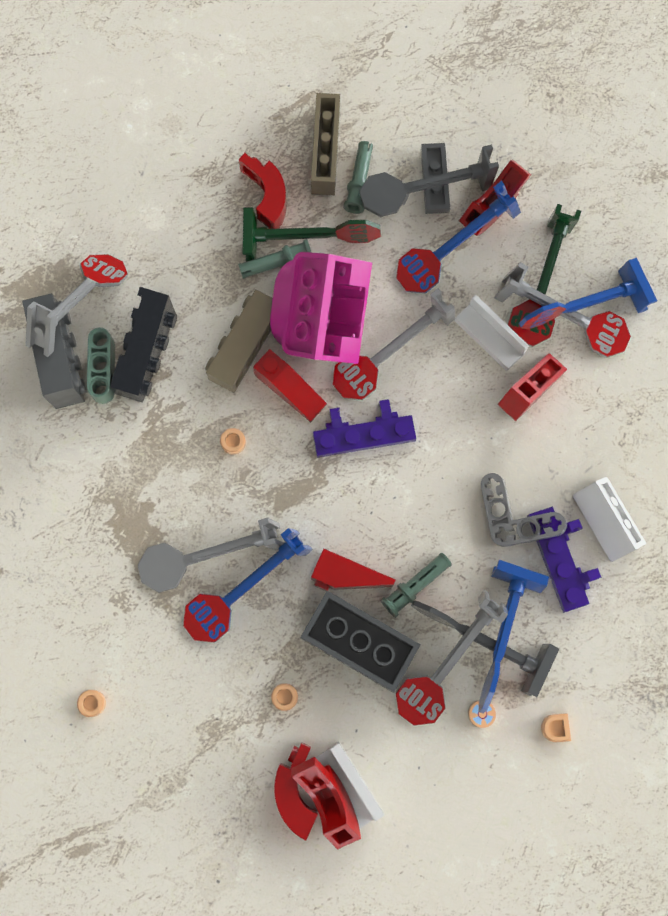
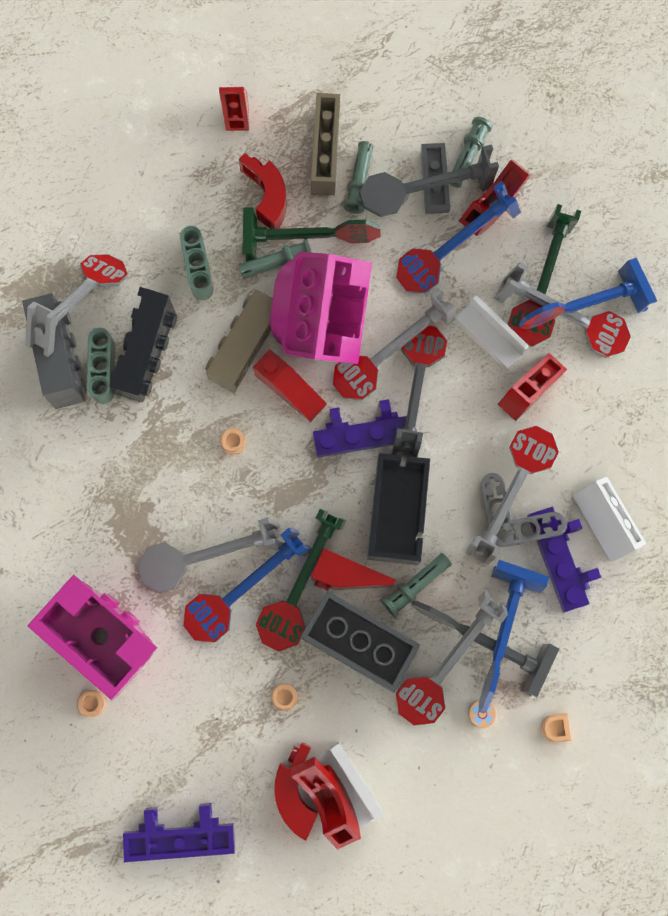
none -> dark pink brick [27,574,158,700]
none -> dark purple hinge [123,803,235,863]
none -> sand green beam [180,226,213,300]
none -> red slope [219,87,249,131]
none -> piece [256,509,347,652]
none -> black piece [367,453,430,565]
none -> dark grey piece [392,325,447,457]
none -> sand green pin [450,117,492,188]
none -> light grey piece [465,426,559,565]

